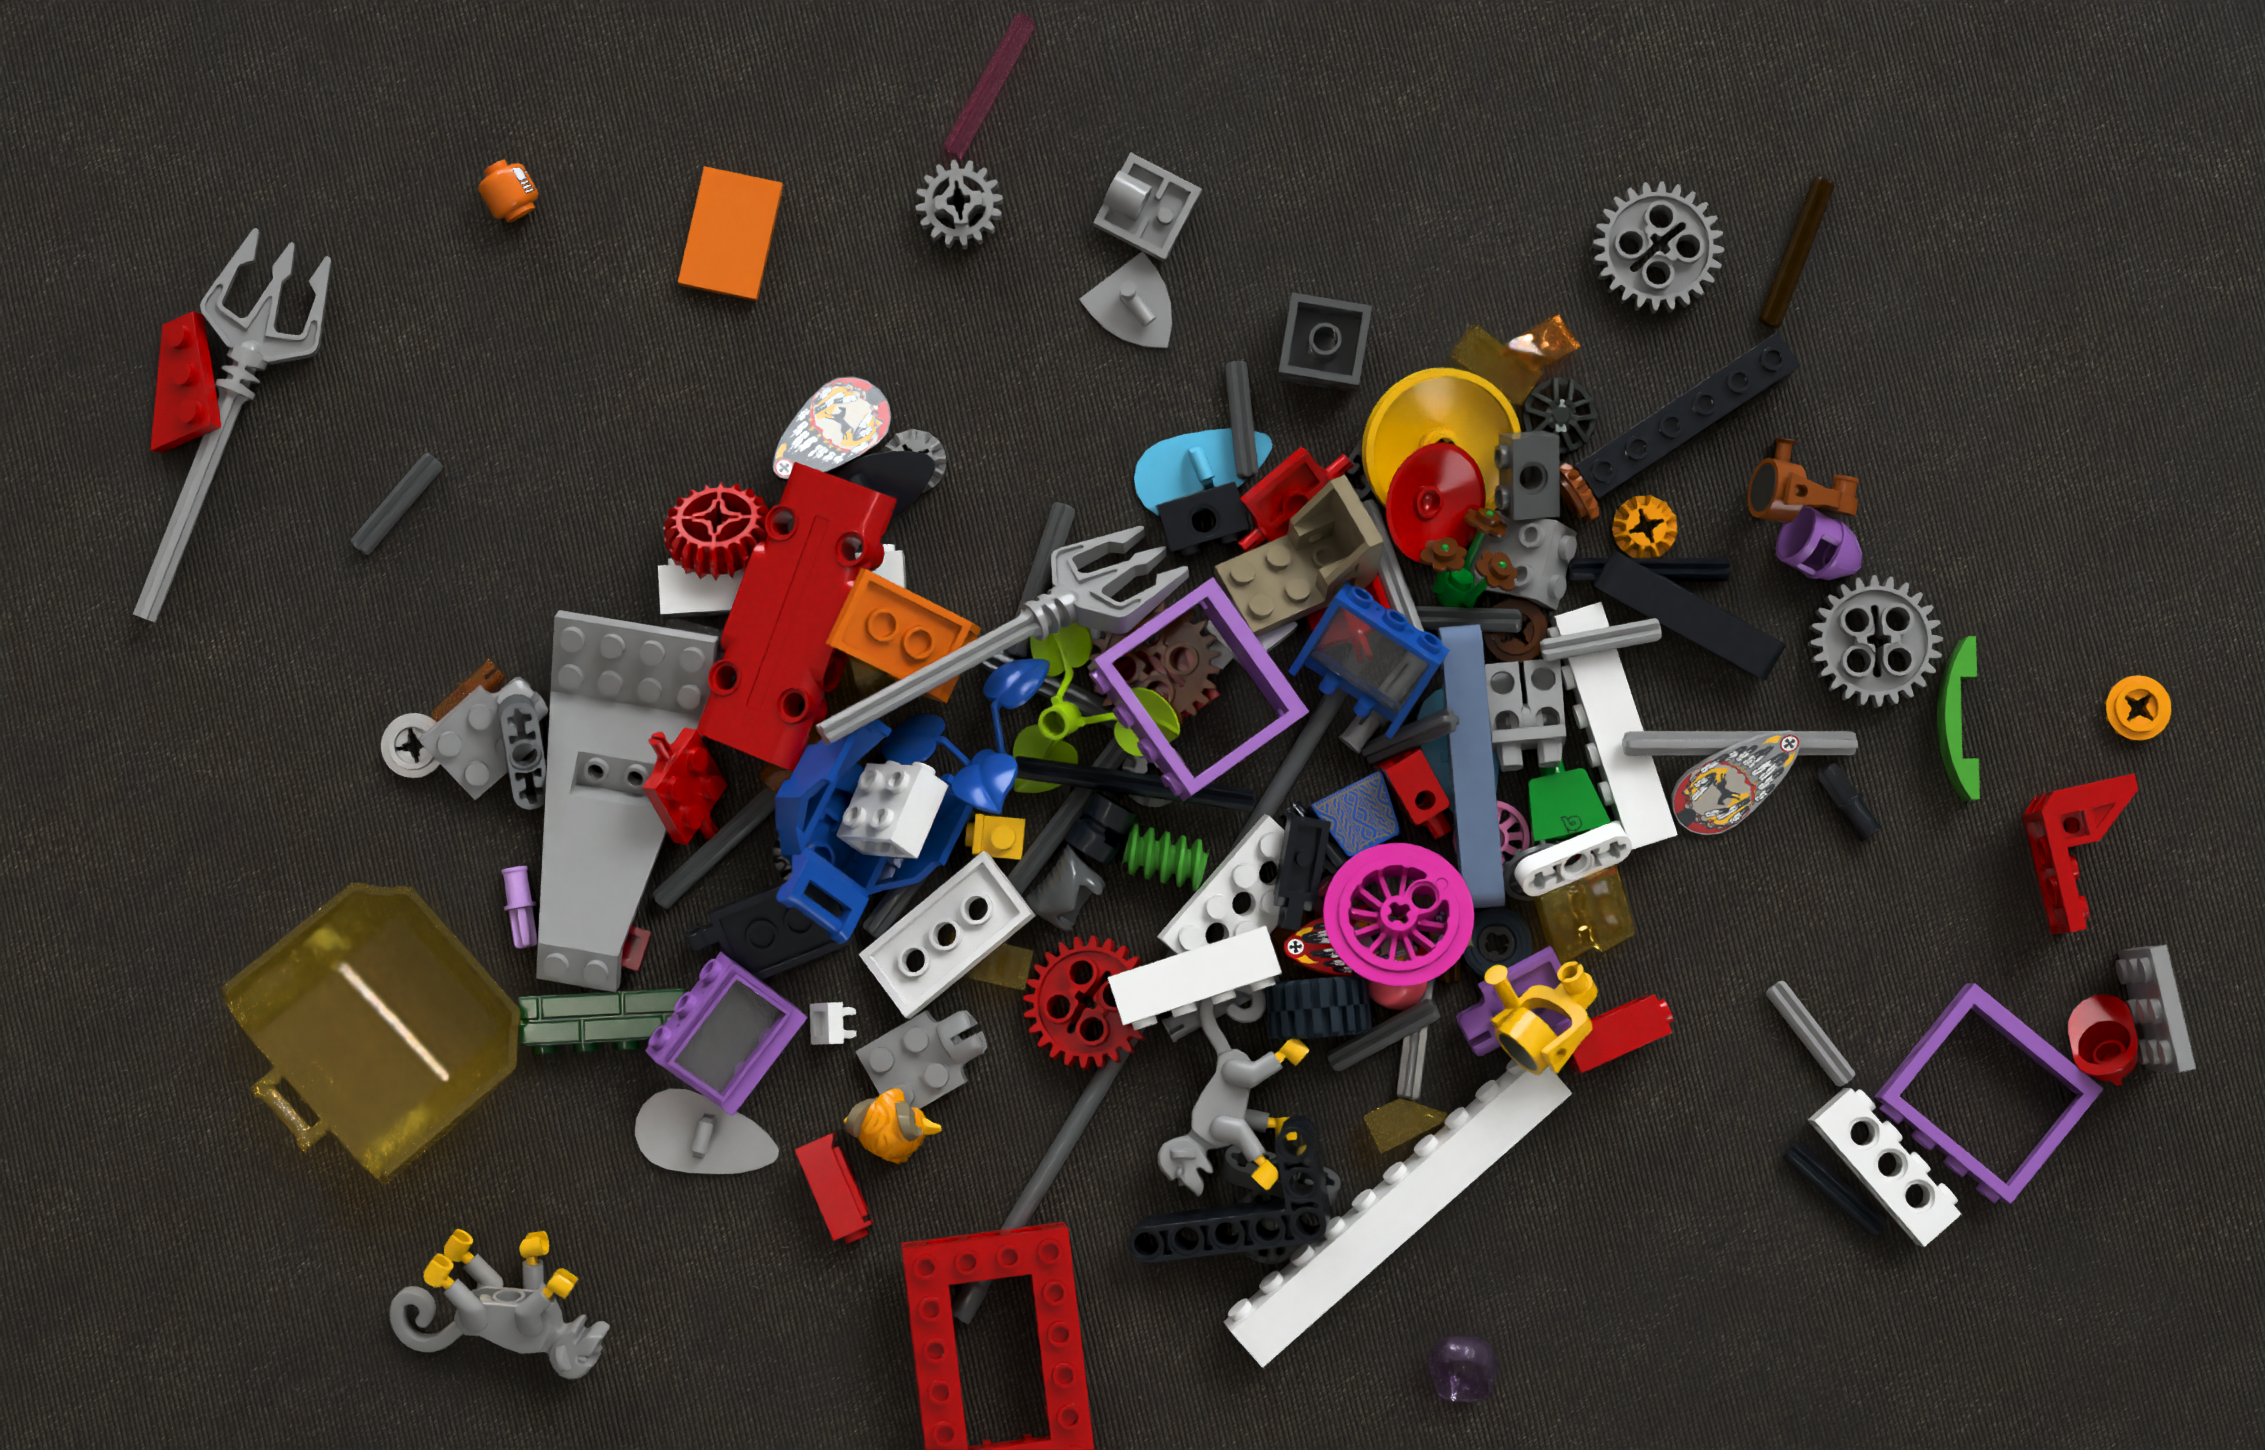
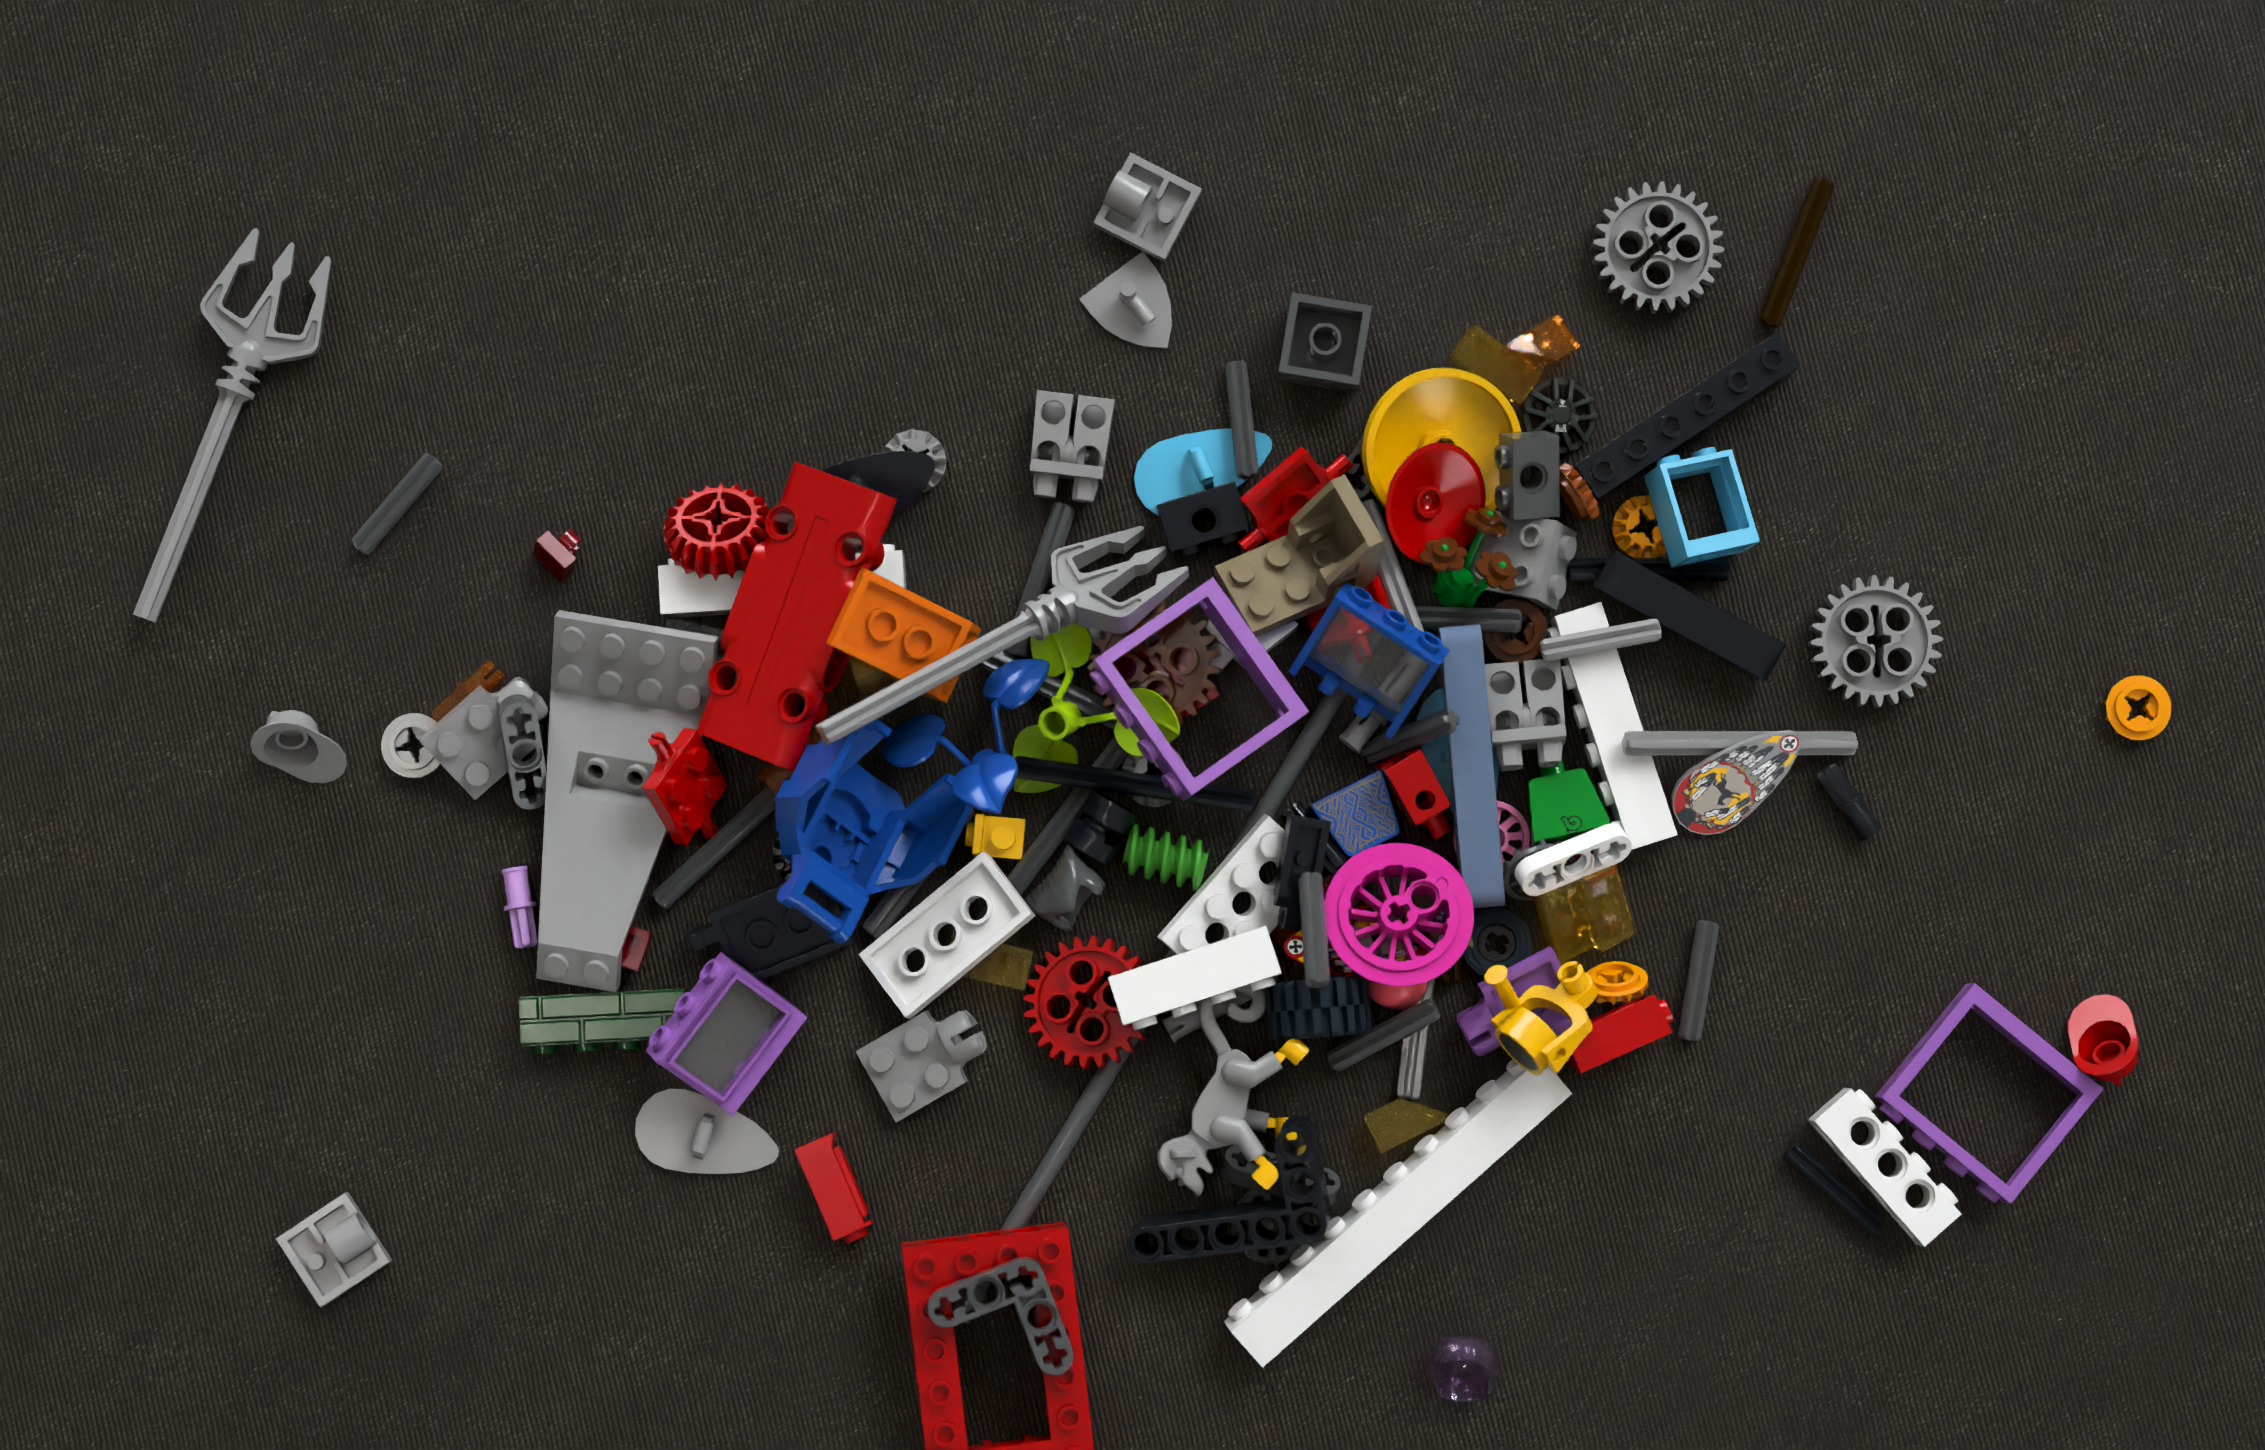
red wing [150,311,222,453] -> none
clear yellow windscreen [221,882,520,1186] -> none
light grey animal [389,1229,610,1380] -> none
orange head [478,159,539,223] -> none
orange tile [678,166,784,302] -> none
shield [772,376,892,481] -> none
white tile [810,1002,856,1045] -> none
white brick [836,761,948,859] -> none
light orange hair [843,1088,942,1165] -> none
light grey gear [916,160,1003,249] -> none
clear pink axle [943,13,1035,158] -> none
dark orange piece [1747,438,1859,524] -> none
light grey axle [1766,980,1855,1087] -> none
medium lavender helmet [1775,506,1862,580] -> none
bright green slope [1937,636,1980,802] -> none
red bracket [2022,773,2138,935] -> none
light grey plate [2115,945,2196,1072] -> none
none -> light grey piece [250,710,347,783]
none -> light grey plate [276,1192,393,1308]
none -> dark red tile [532,529,581,583]
none -> dark grey beam [927,1256,1074,1375]
none -> light grey hips [1030,390,1115,503]
none -> dark grey axle [1298,872,1330,989]
none -> light orange gear [1586,961,1649,1005]
none -> medium azure window [1644,447,1760,568]
none -> dark grey axle [1678,920,1719,1041]

